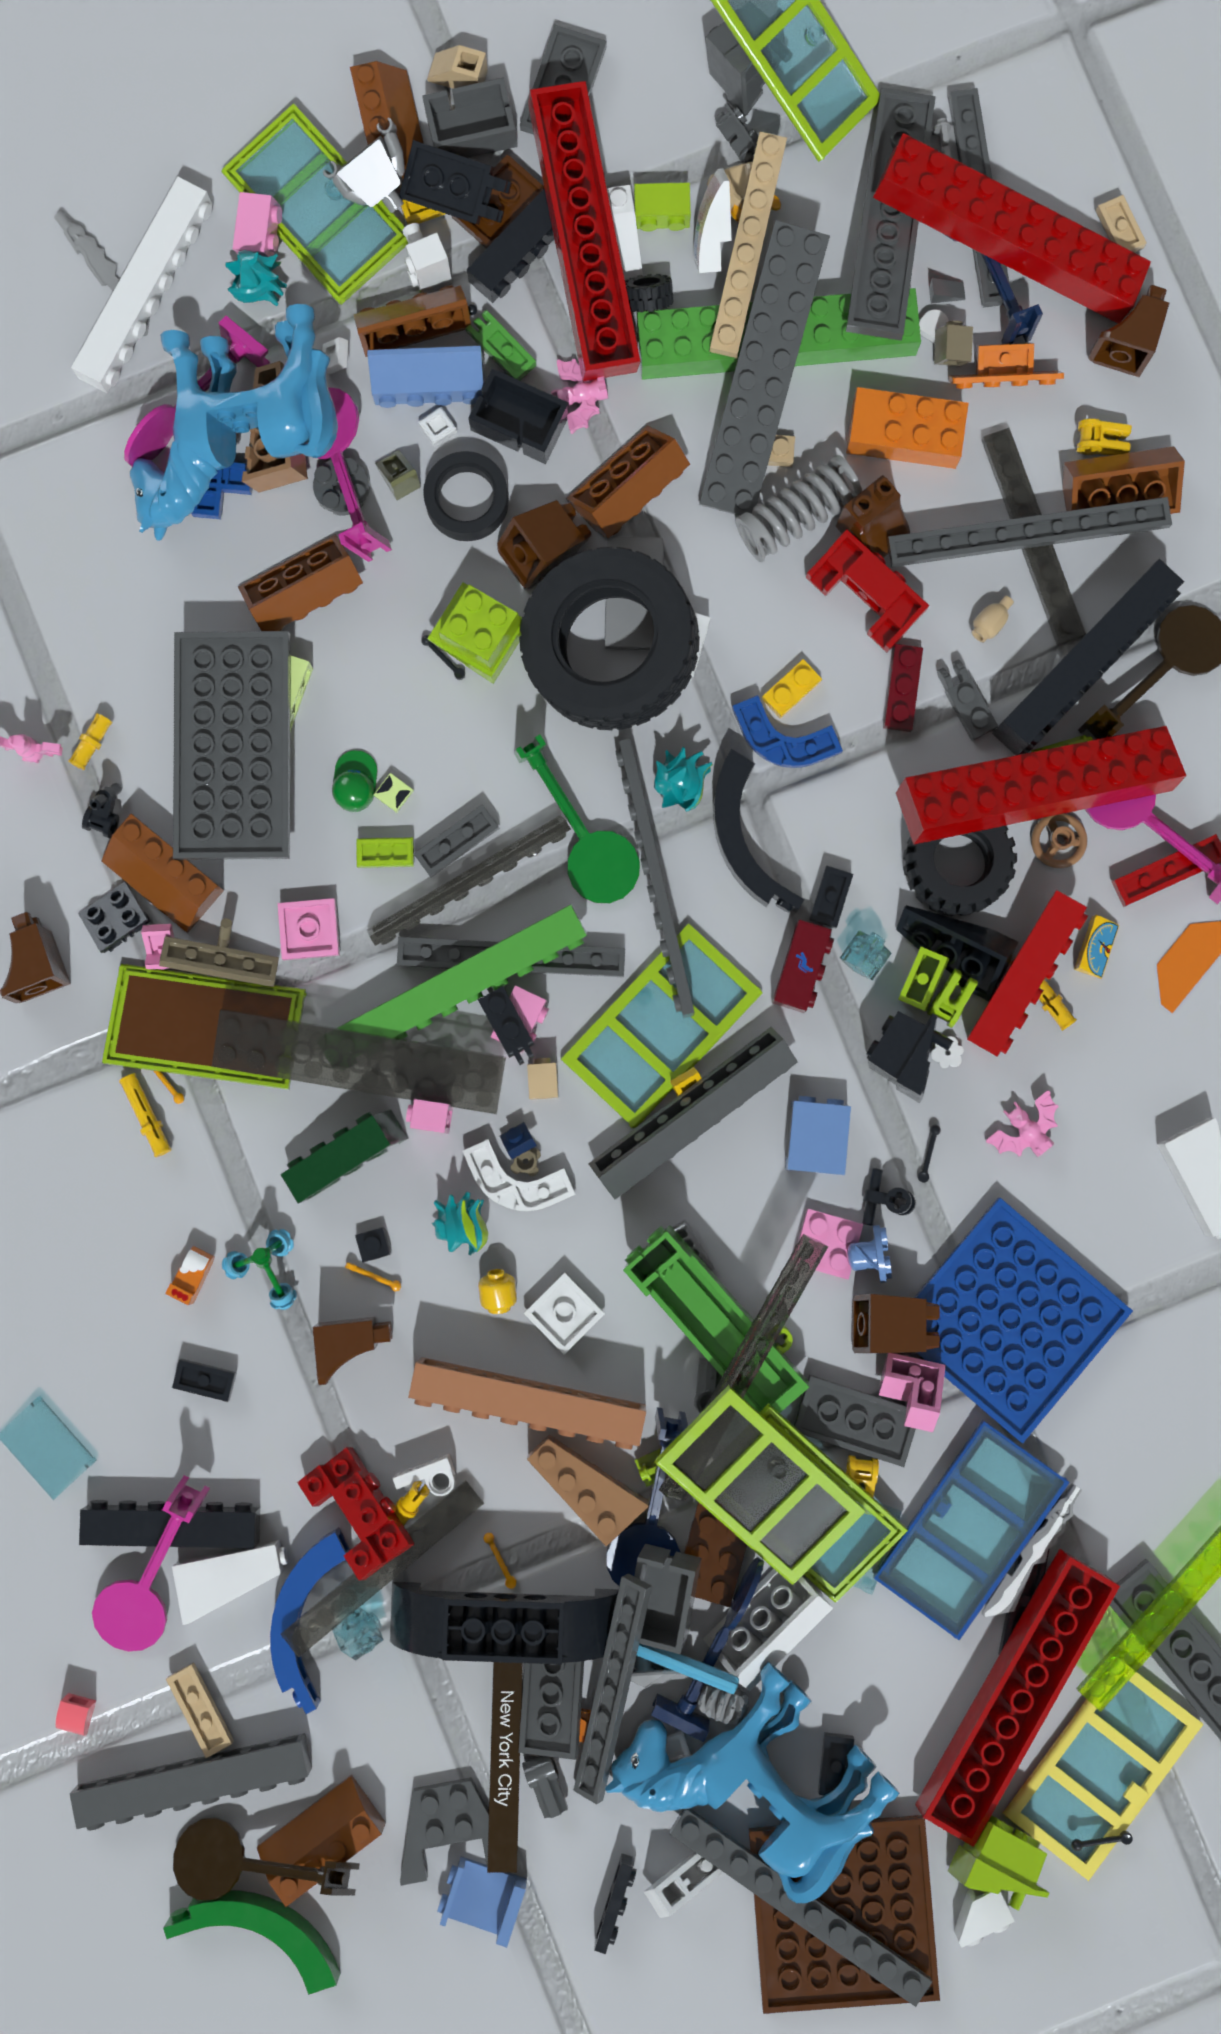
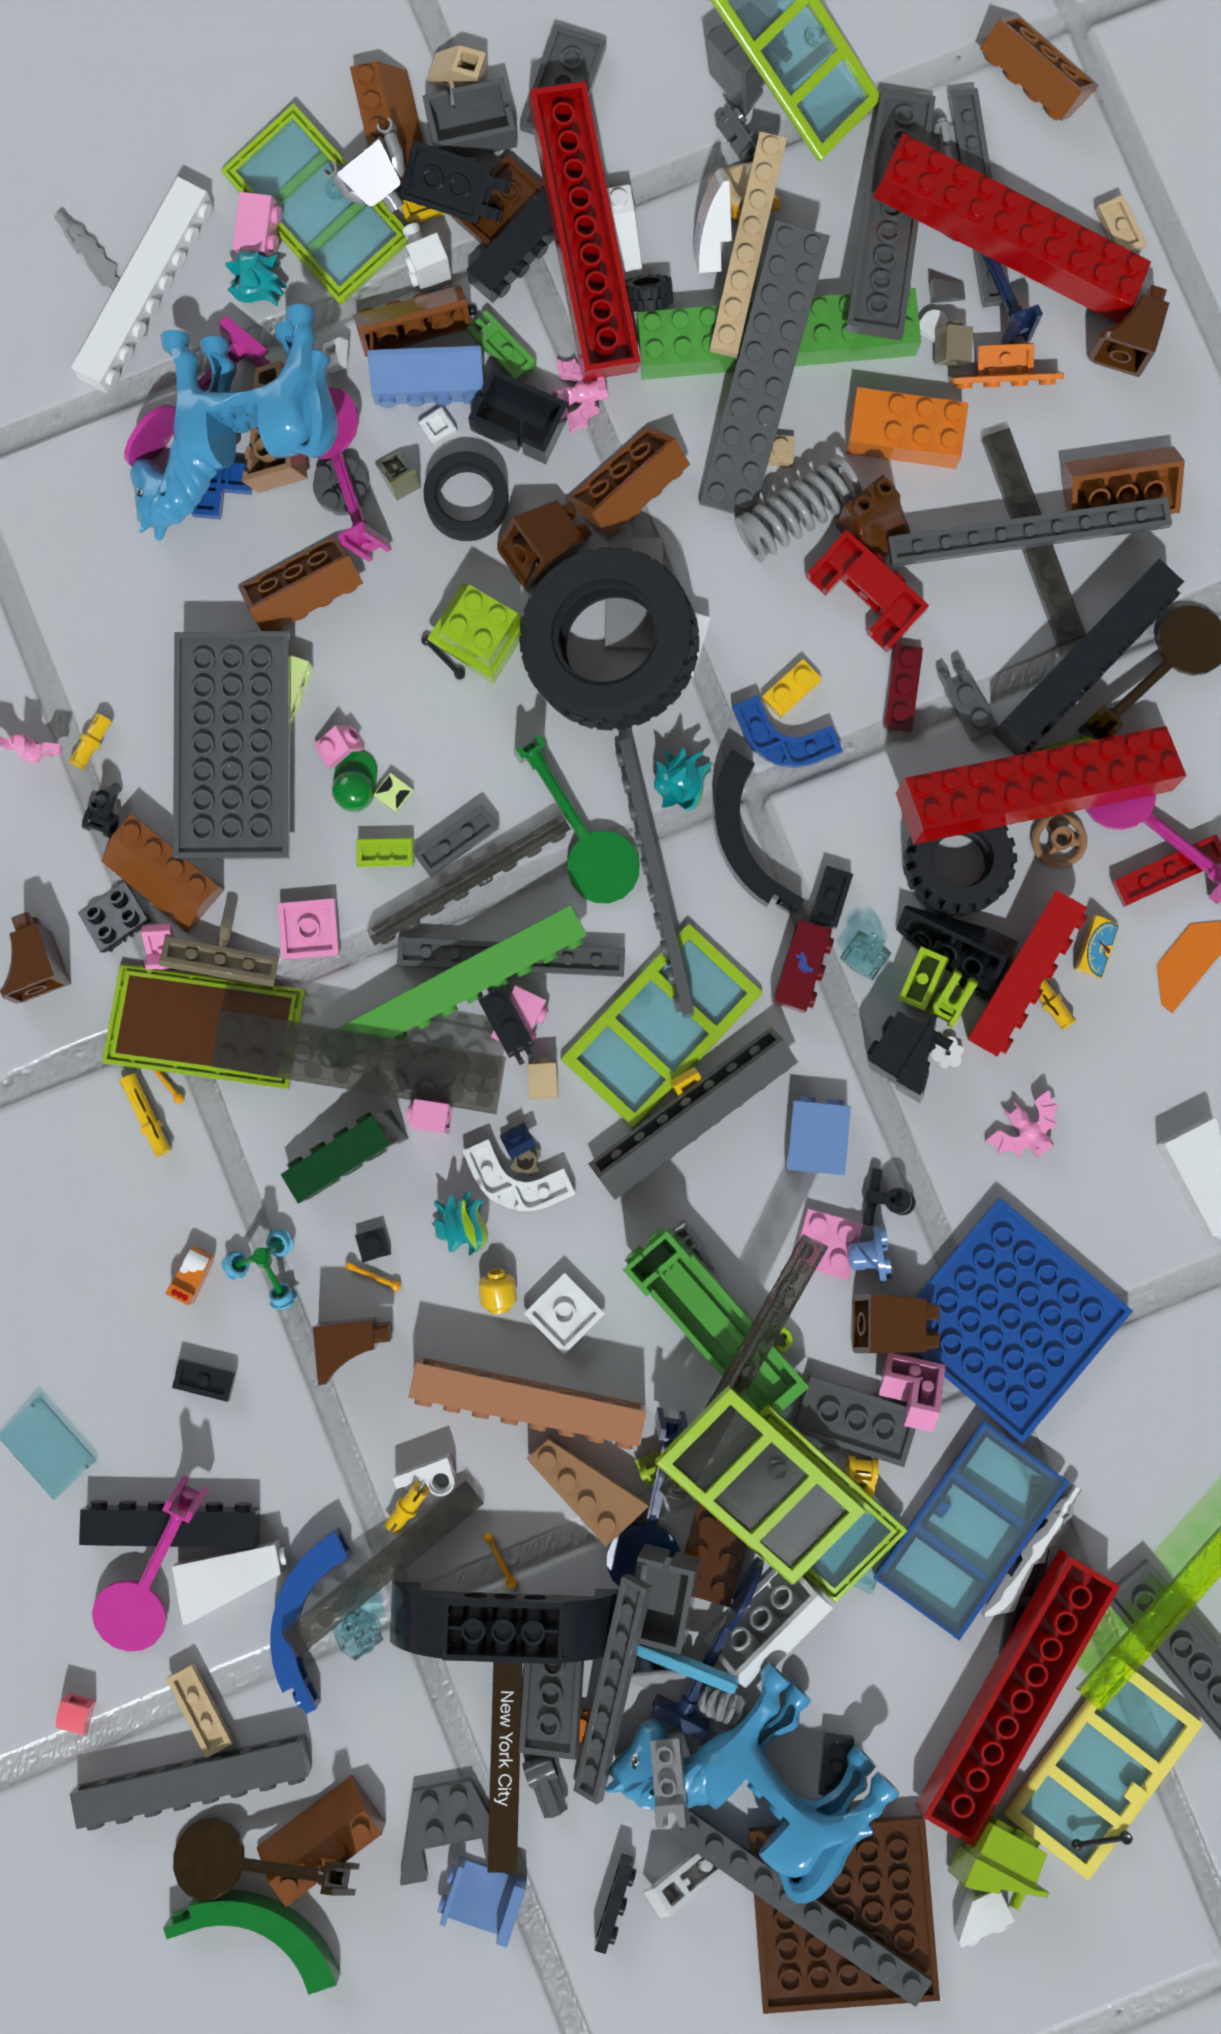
red bracket [297,1447,415,1581] -> none
lime brick [634,183,691,232] -> none
dark grey piece [694,1357,723,1413] -> none
black hinge [917,1124,941,1183] -> none
tan plant [972,596,1014,642] -> none
yellow piece [1076,419,1132,455] -> none
none -> bright pink bracket [313,725,365,768]
none -> light grey plate [650,1738,690,1829]
none -> dark orange slope [979,14,1099,121]

